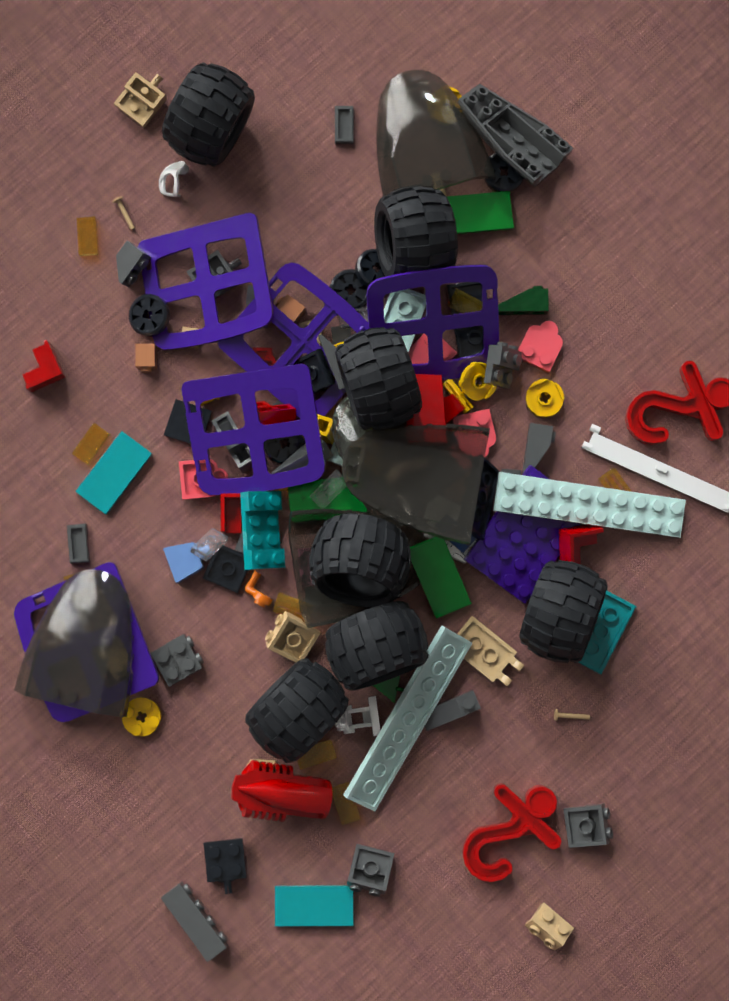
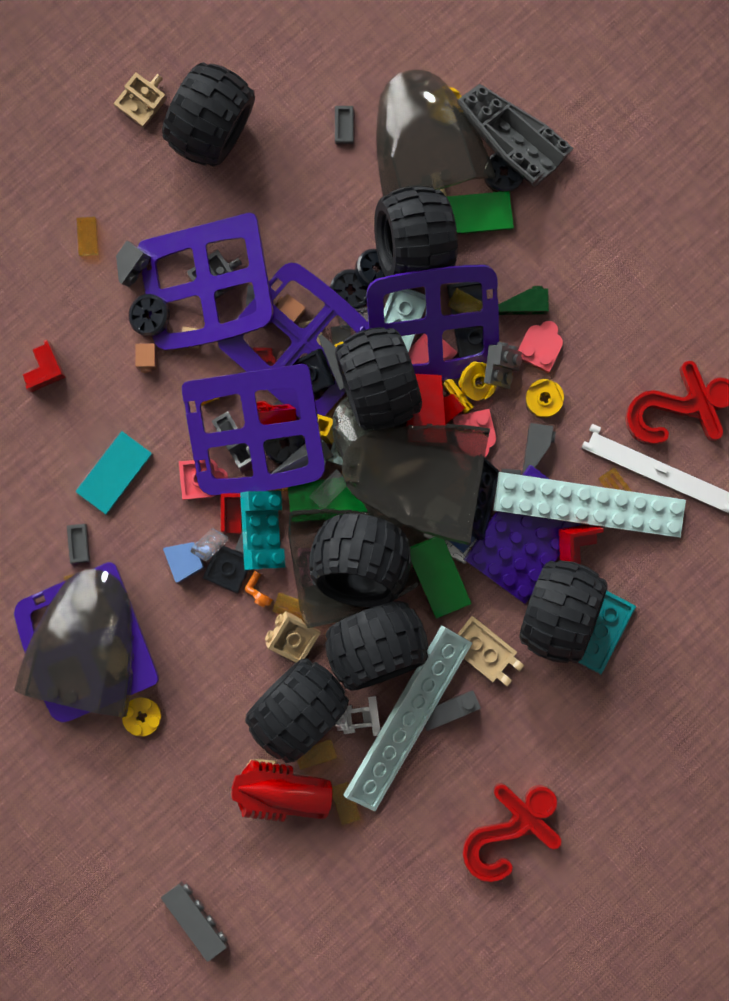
clear yellow tile [72,423,110,465] -> none
tan pin [112,196,135,230] -> none
dark grey plate [151,634,204,687] -> none
white piece [159,161,189,197] -> none
black tile [164,399,212,444] -> none
black plate [203,838,247,894] -> none
teal tile [275,885,353,926] -> none
dark grey plate [346,844,395,897] -> none
green piece [373,676,405,703] -> none
tan bracket [525,903,574,950] -> none
tan pin [554,709,590,721] -> none
dark grey plate [563,803,613,848] -> none

